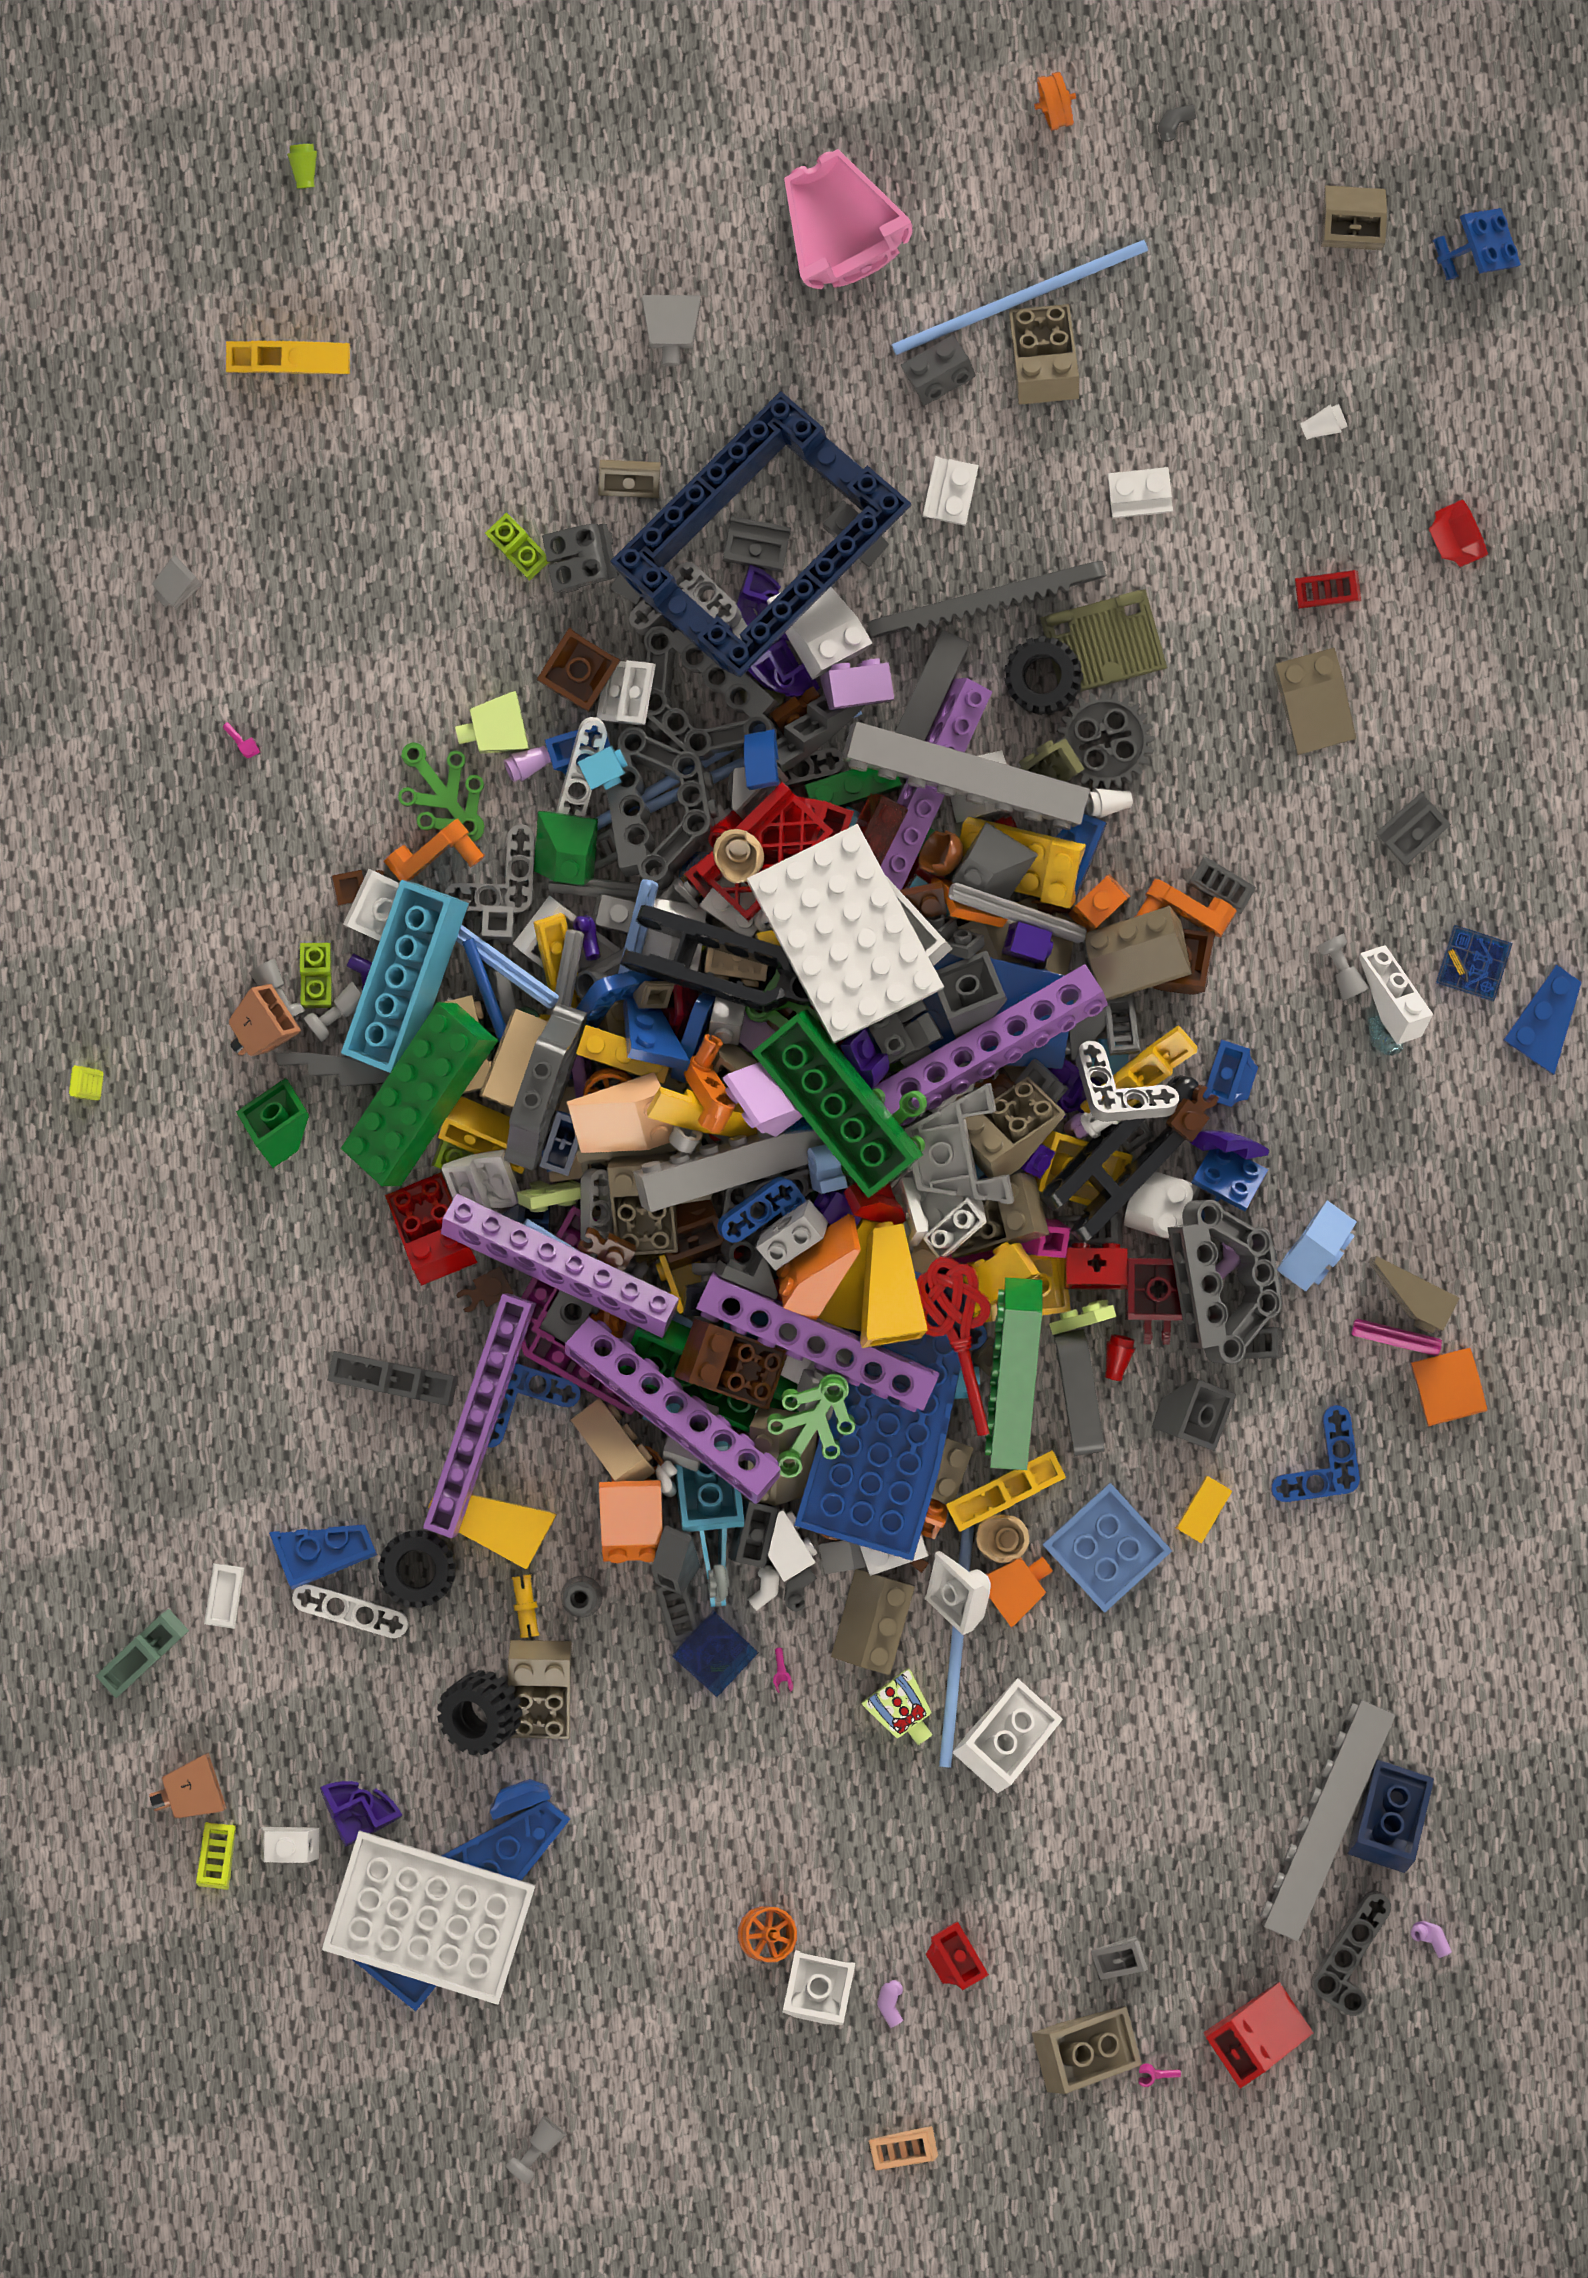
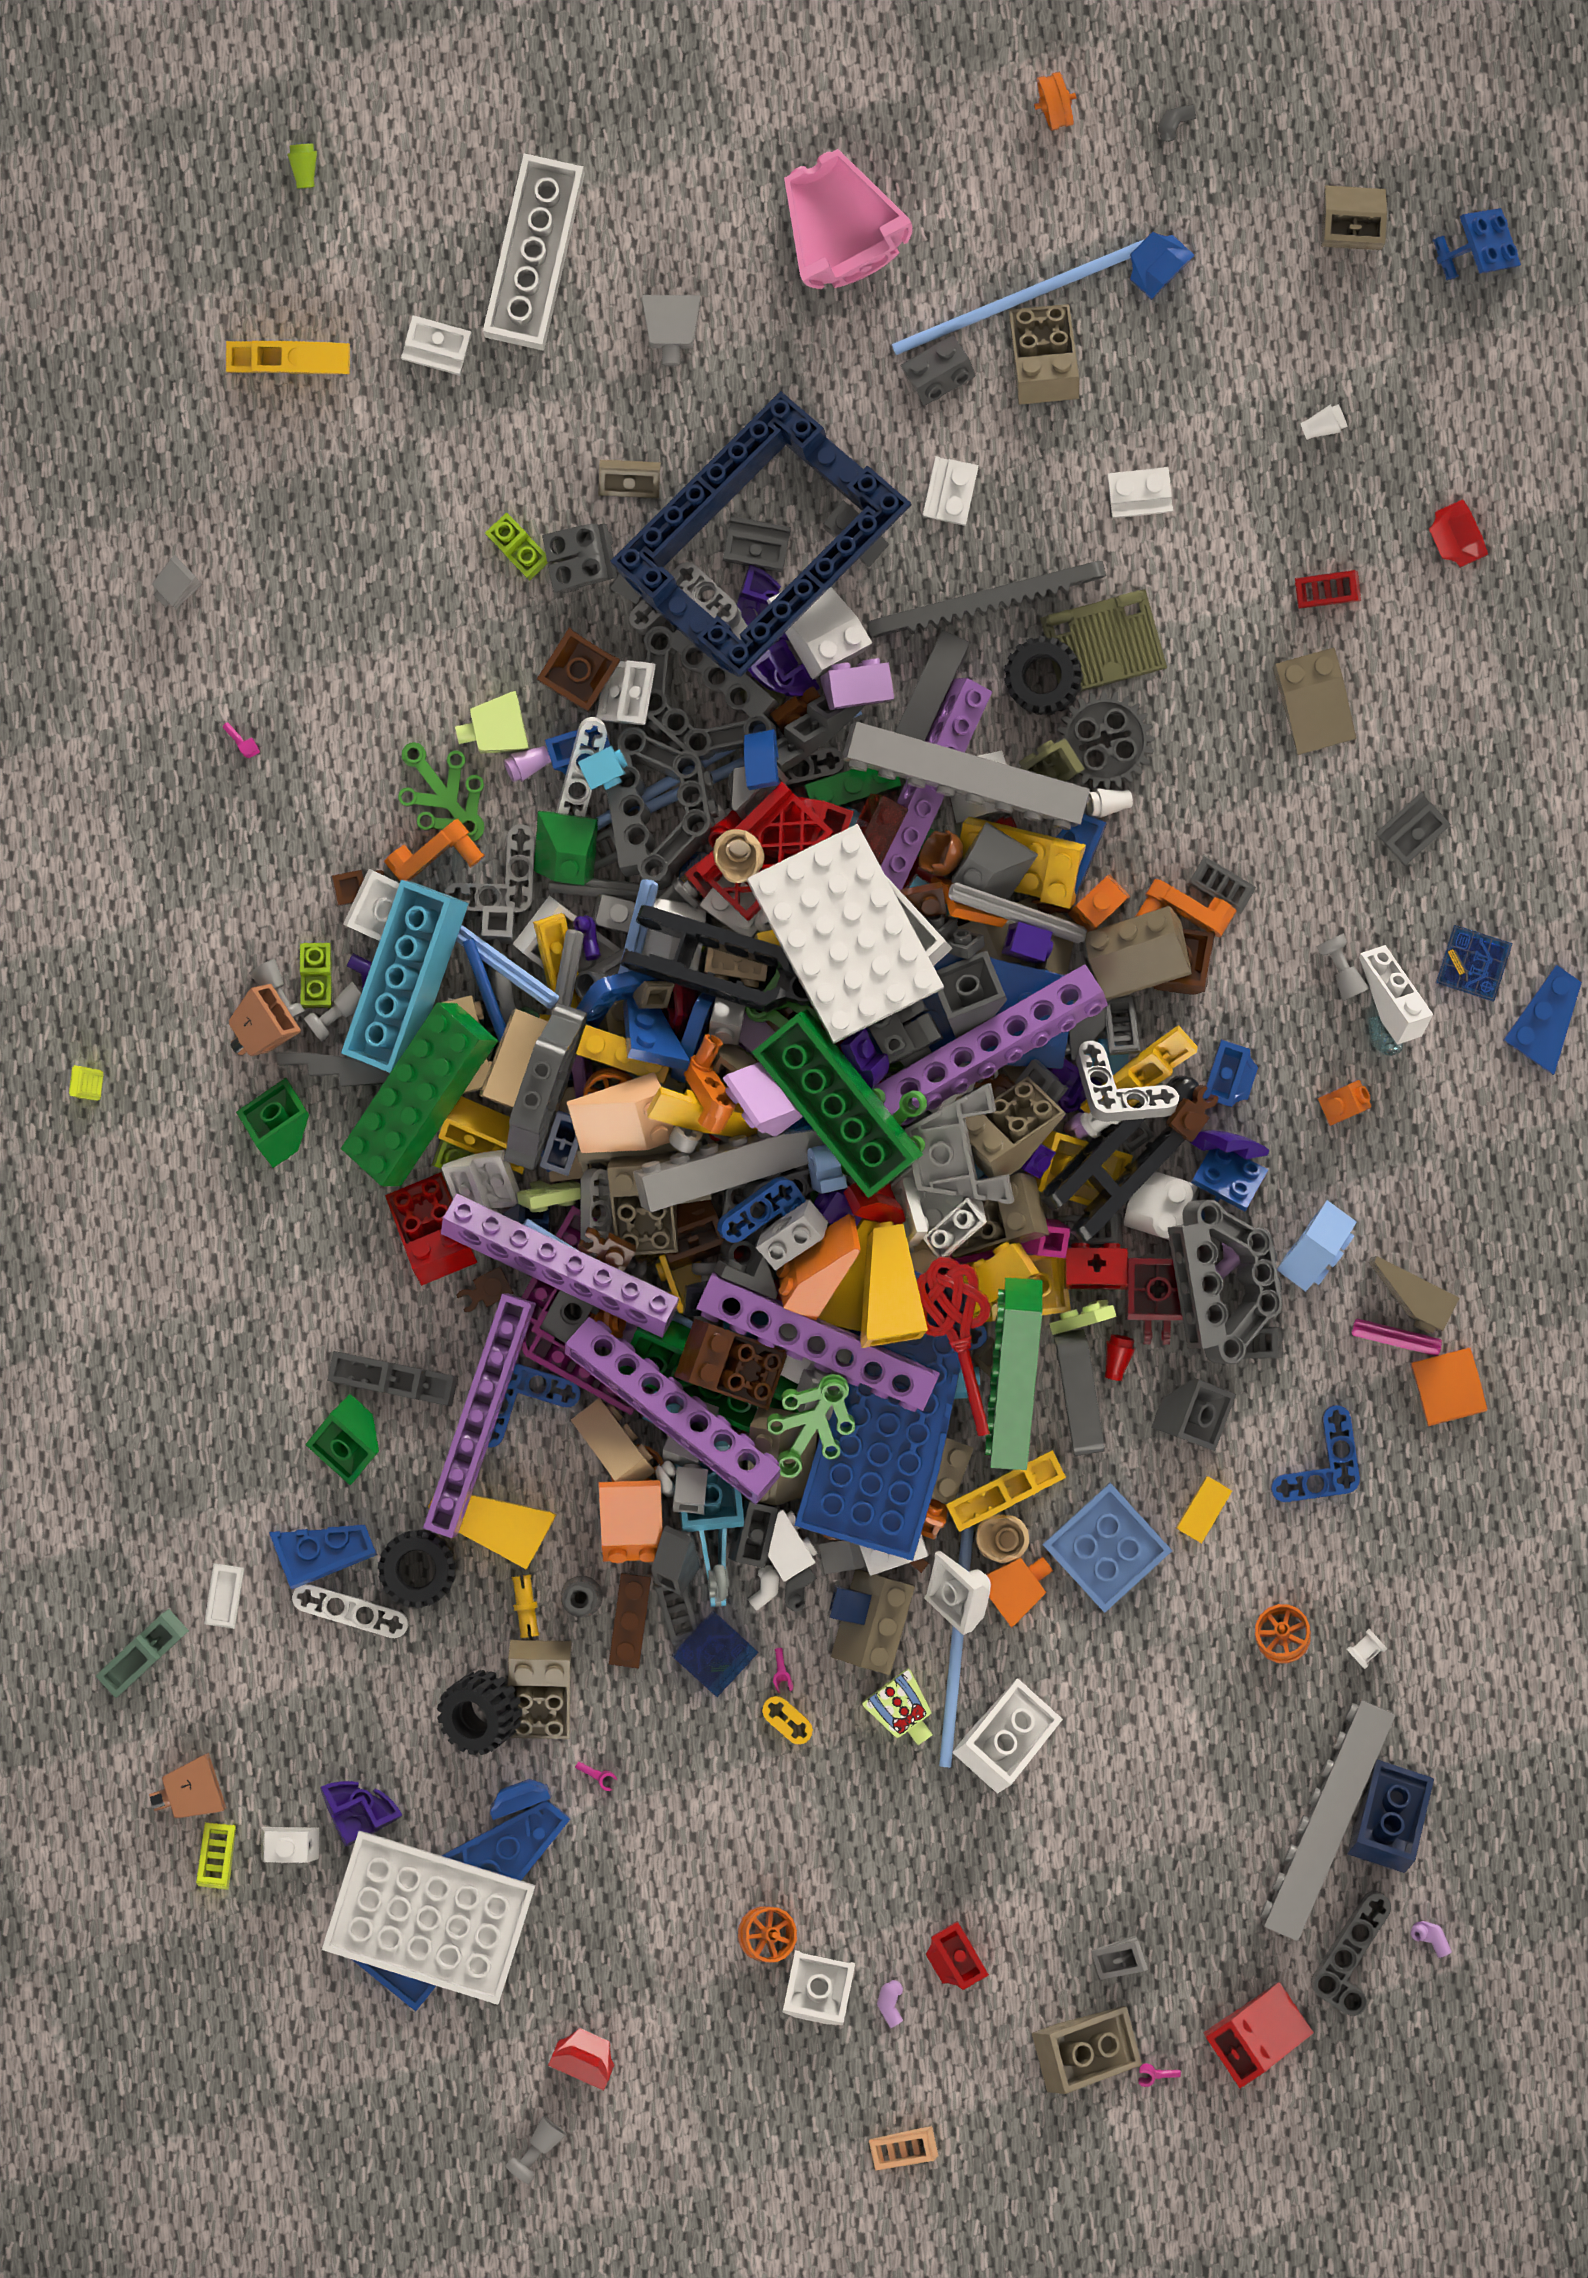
none -> green slope [305,1394,379,1485]
none -> white plate [401,315,472,376]
none -> white brick [483,153,585,351]
none -> slope [548,2028,615,2091]
none -> dark pink hand [575,1761,617,1791]
none -> reddish brown plate [608,1573,651,1669]
none -> light grey brick [673,1464,708,1514]
none -> yellow beam [762,1696,813,1744]
none -> dark blue slope [828,1585,872,1625]
none -> blue slope [1130,232,1194,300]
none -> orange wheel [1255,1604,1311,1663]
none -> orange bracket [1317,1080,1372,1126]
none -> white bush [1347,1629,1387,1669]

